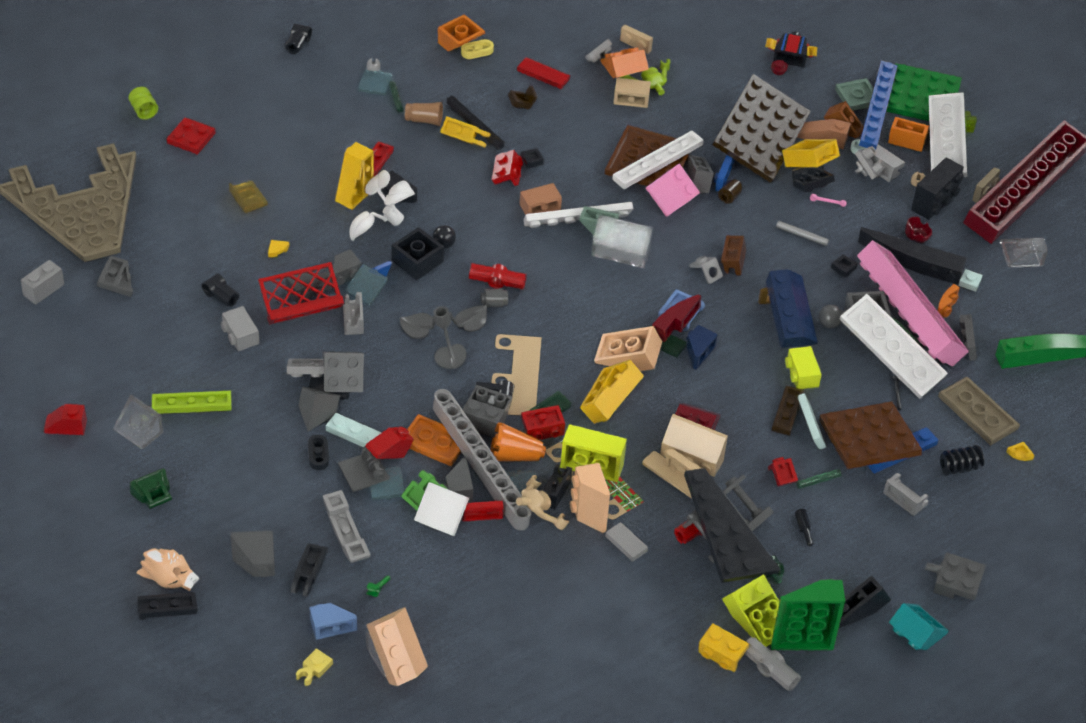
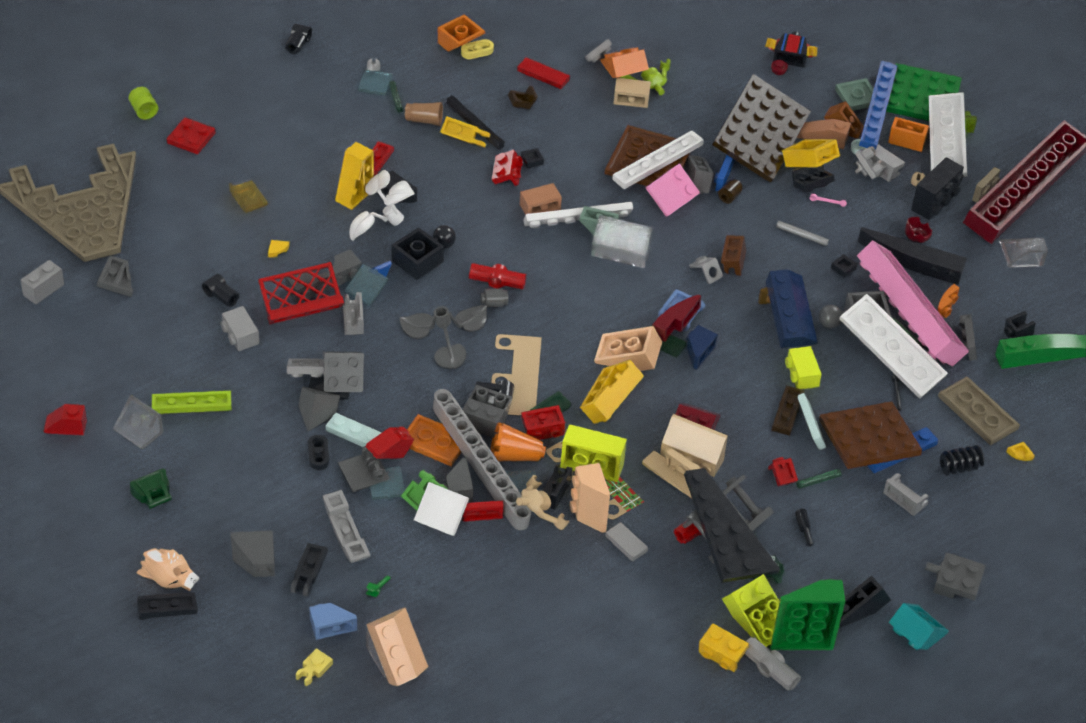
tan plate [620,25,653,54] -> none
light aqua plate [959,269,983,292] -> none
none -> black window [1004,311,1035,338]

